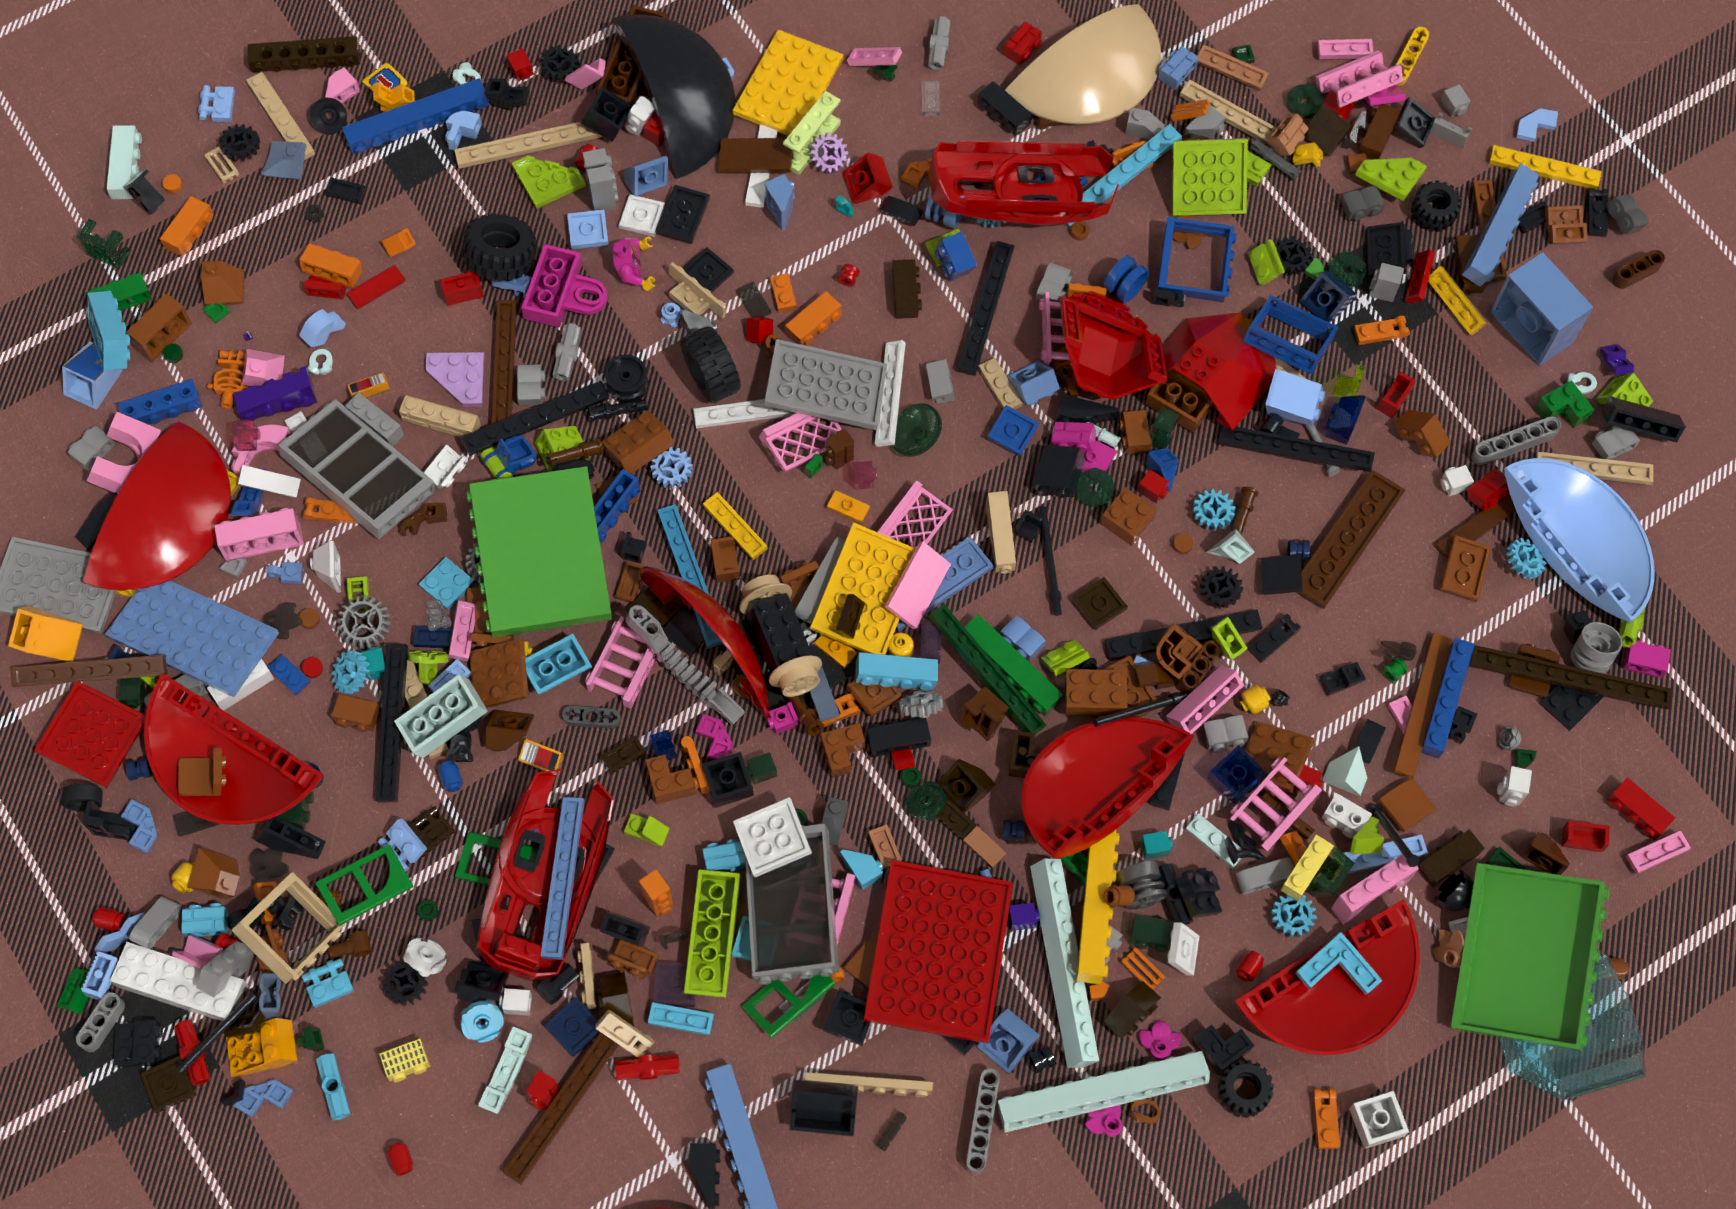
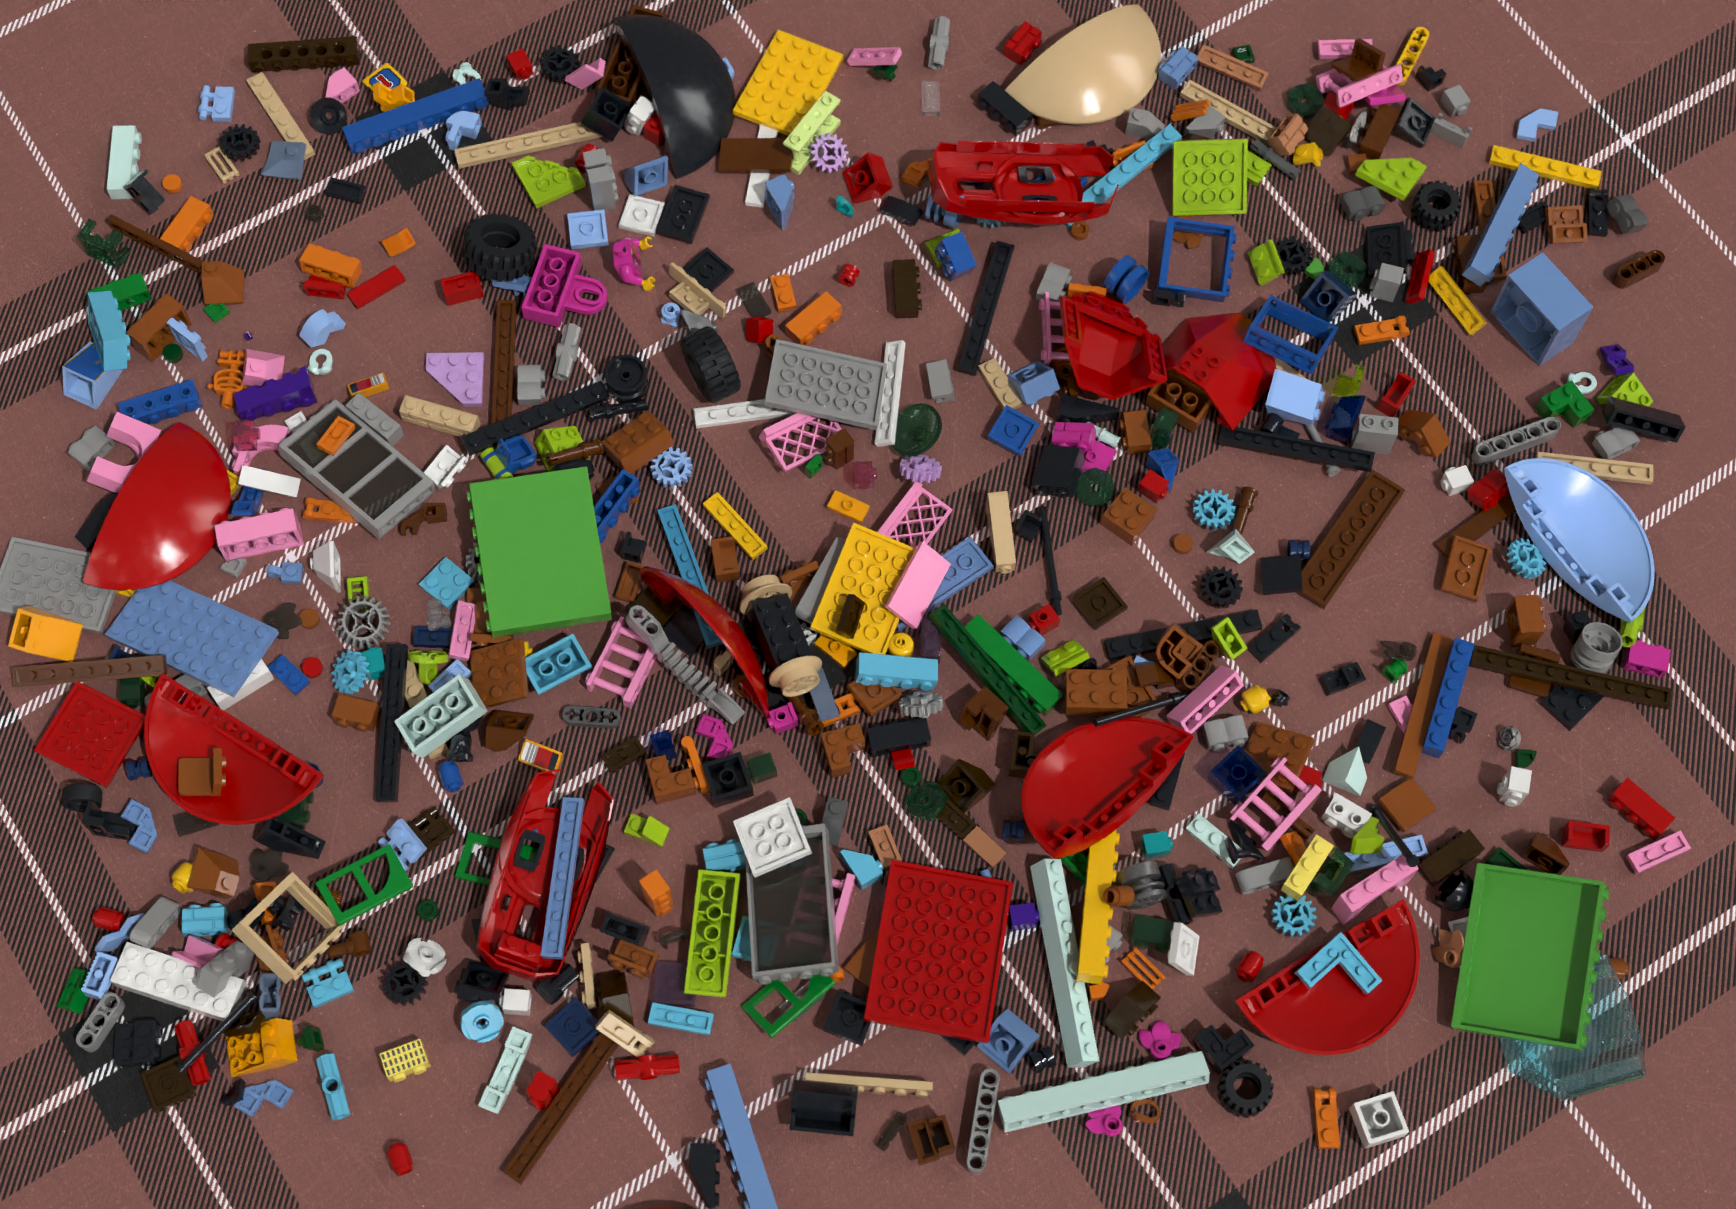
none -> reddish brown tile [107,214,204,274]
none -> light blue plate [166,318,208,362]
none -> orange plate [316,416,355,457]
none -> lavender gear [899,454,942,483]
none -> reddish brown plate [906,1114,955,1166]
none -> red brick [1027,604,1060,636]
none -> reddish brown bracket [1332,38,1386,82]
none -> light grey panel [1351,414,1398,455]
none -> black panel [1415,65,1446,92]
none -> dark orange brick [1505,595,1546,647]

